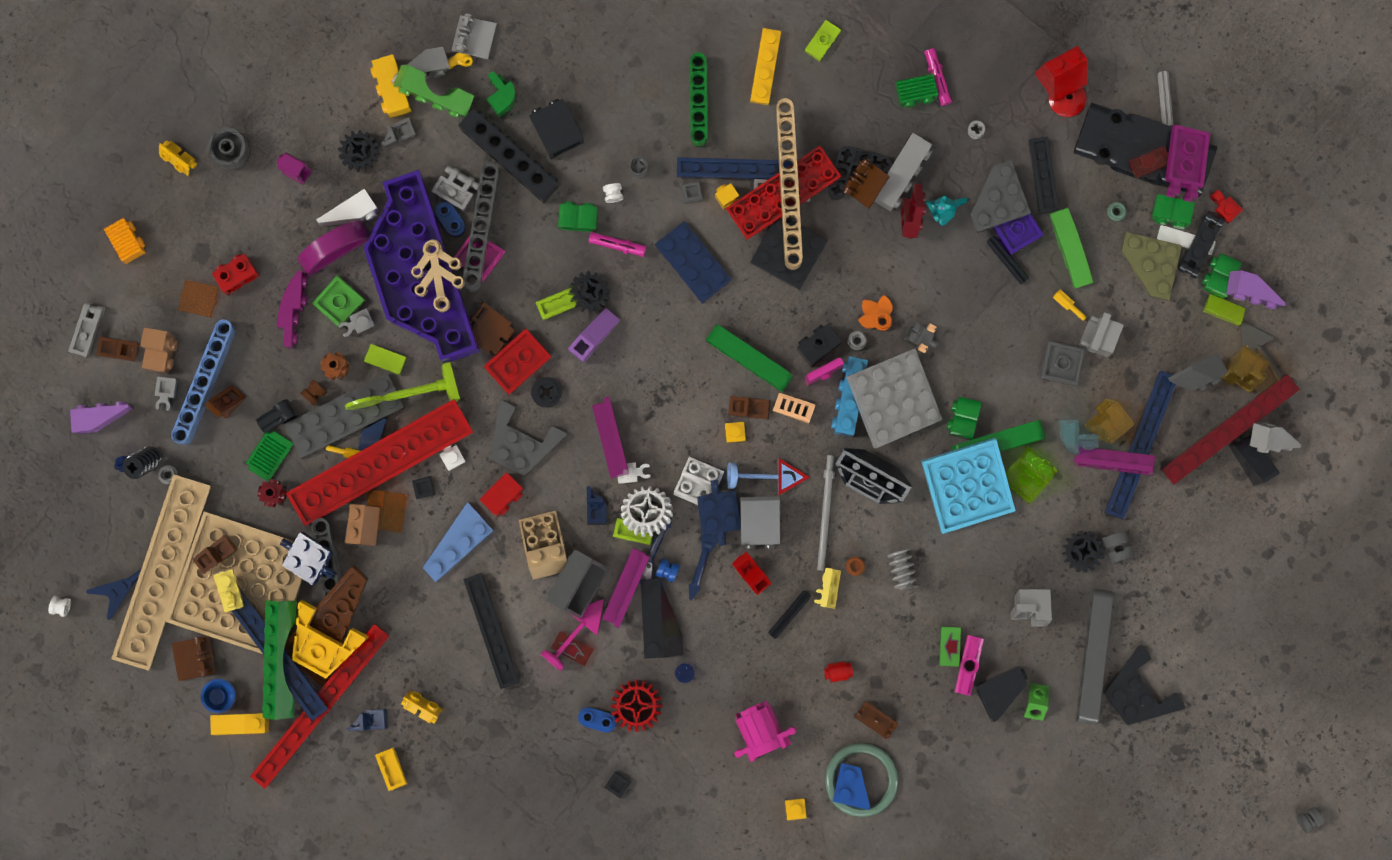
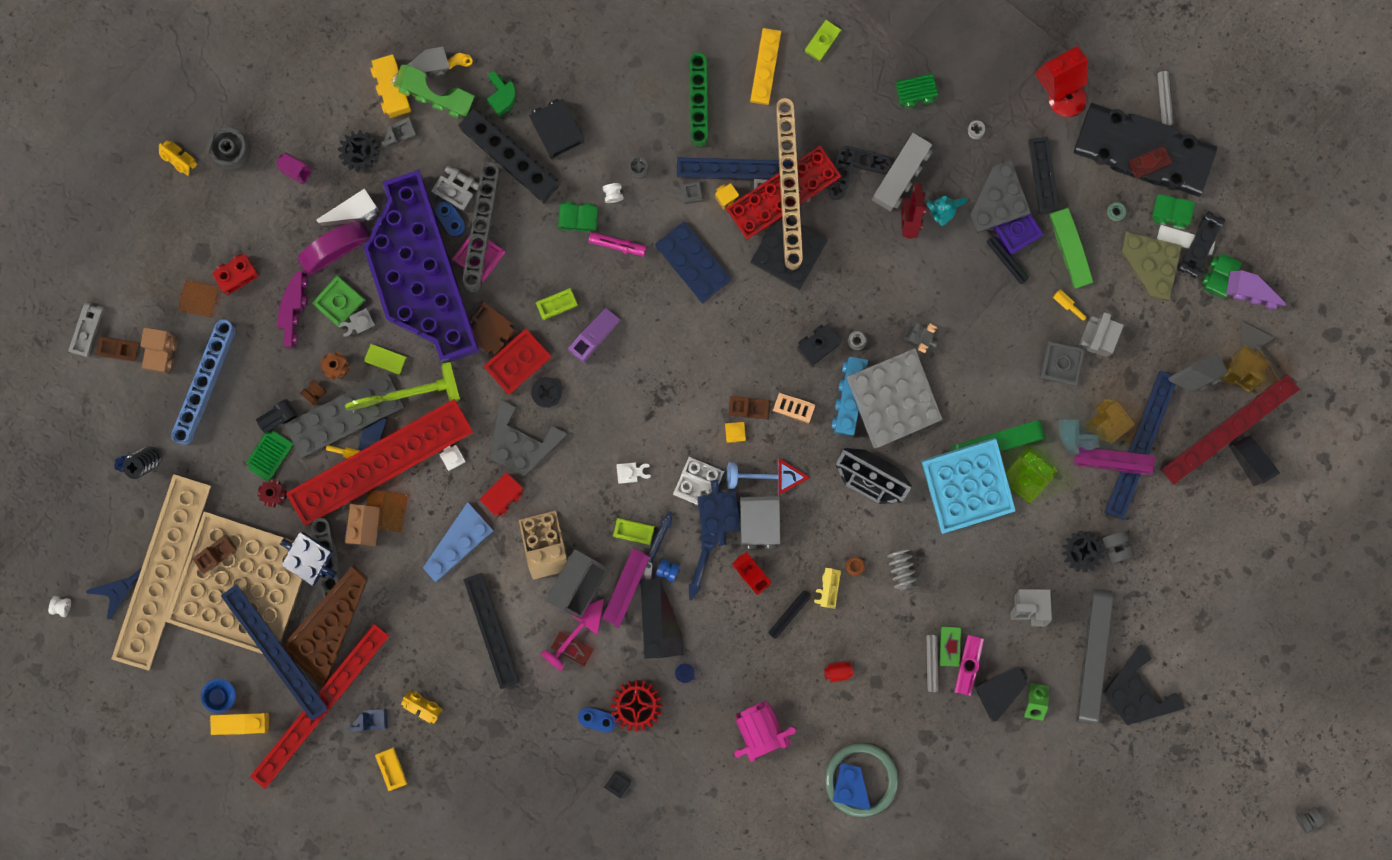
medium lavender slope [70,401,133,434] -> none
light orange brick [104,217,146,264] -> none
light grey plate [155,377,178,411] -> none
light grey plate [158,465,178,484] -> none
reddish brown hinge [171,636,217,681] -> none
reddish brown slope [205,385,246,418] -> none
light yellow plate [213,569,245,613] -> none
green arch [262,599,297,720] -> none
yellow wing [292,600,368,678] -> none
tan plant [411,240,465,312] -> none
black tile [412,476,436,500] -> none
light grey hinge [451,14,497,59] -> none
black gear [568,271,610,313] -> none
dark blue slope [587,486,607,525] -> none
magenta fence [592,397,629,479] -> none
white gear [621,486,673,537] -> none
green beam [705,324,793,392] -> none
yellow plate [785,798,807,820] -> none
dark pink plate [805,358,844,386] -> none
light grey bar [817,455,835,571] -> none
reddish brown hinge [844,159,890,209] -> none
reddish brown hinge [854,701,898,739] -> none
orange plate [858,295,893,331] -> none
dark pink pin [924,48,952,106] -> none
green brick [946,396,982,440] -> none
magenta tile [1165,125,1210,202] -> none
lime slope [1203,294,1246,326] -> none
red plate [1209,190,1243,224] -> none
light grey slope [1250,422,1301,453] -> none
none -> light grey axle [927,635,939,692]

